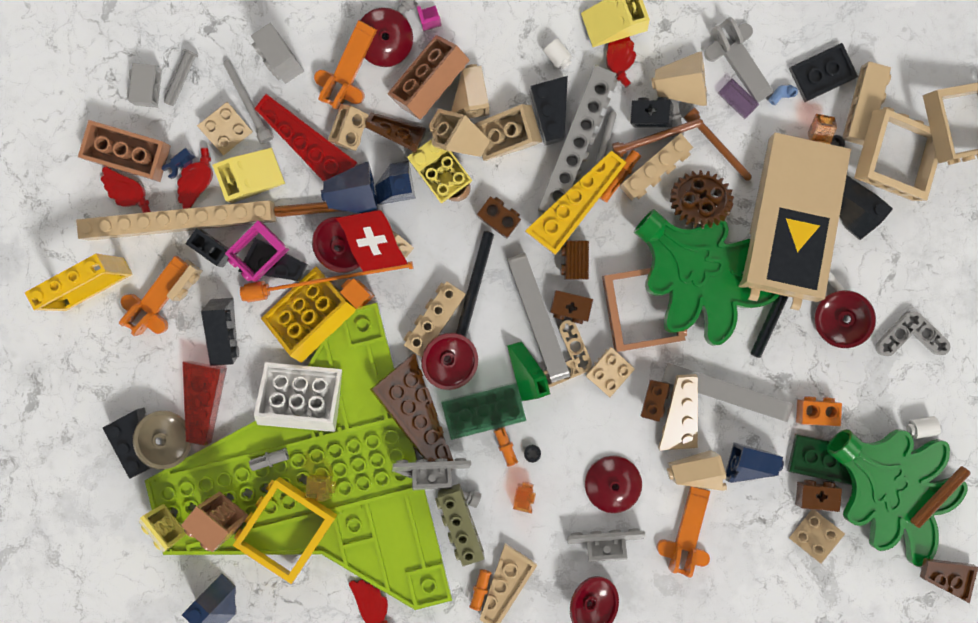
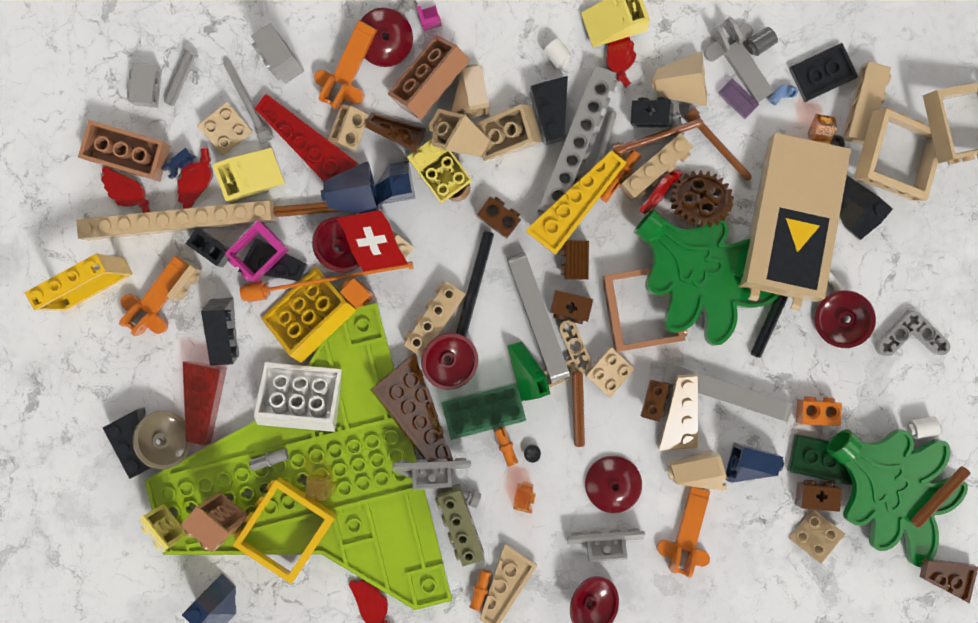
none -> dark orange axle [572,372,585,447]
none -> red animal [639,170,683,215]
none -> dark grey brick [746,27,778,56]

